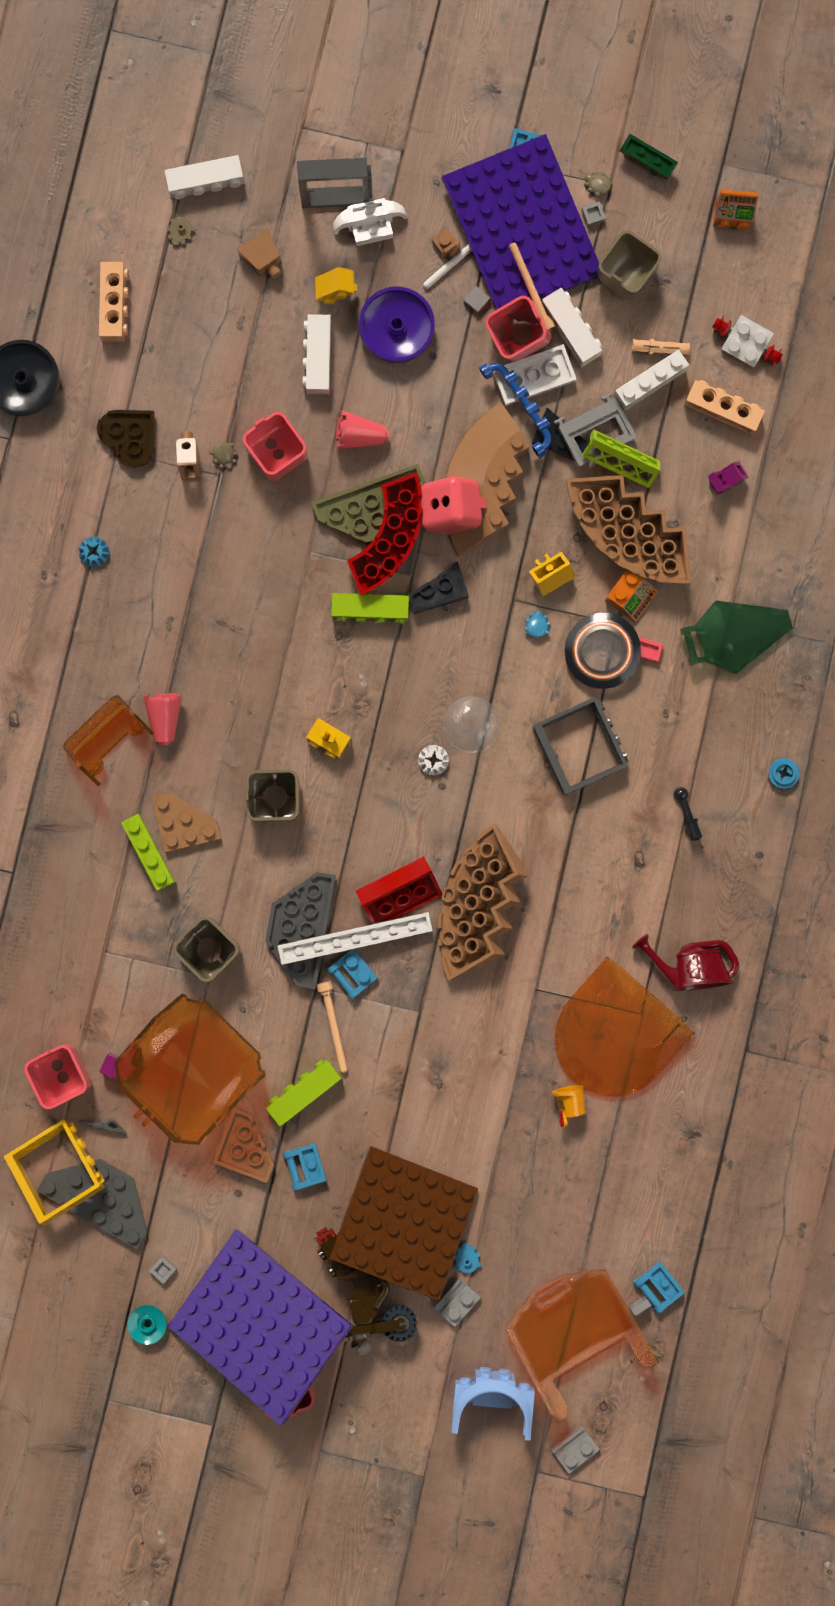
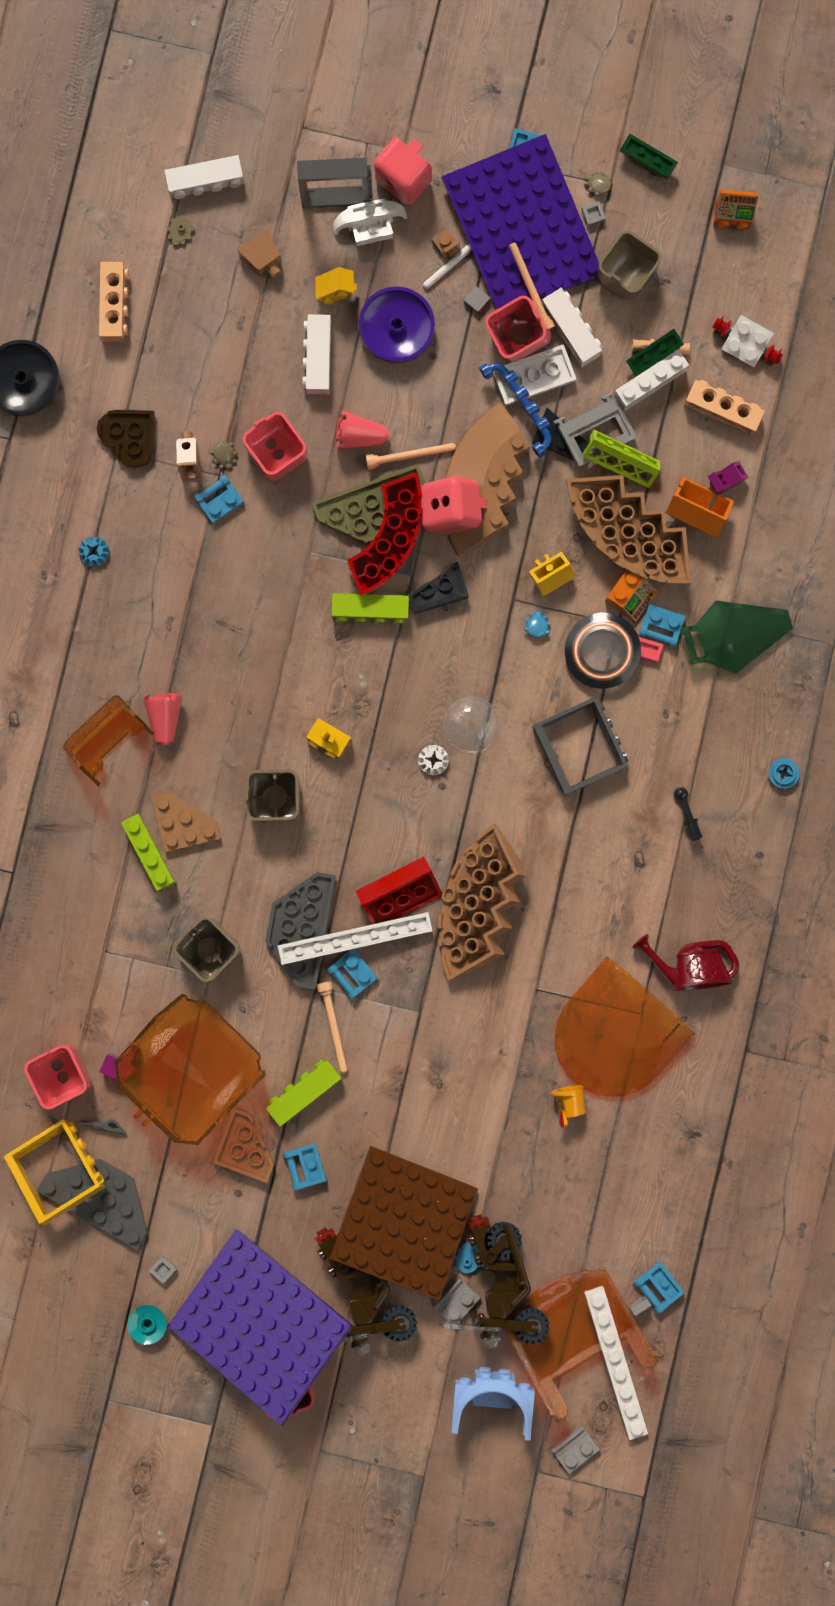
none -> dark azure plate [193,474,244,524]
none -> light nougat piece [365,443,456,470]
none -> coral piece [374,137,432,205]
none -> dark brown piece [440,1214,550,1349]
none -> white plate [584,1286,648,1440]
none -> dark green plate [626,328,685,377]
none -> dark azure plate [638,604,685,648]
none -> orange piece [665,477,734,538]

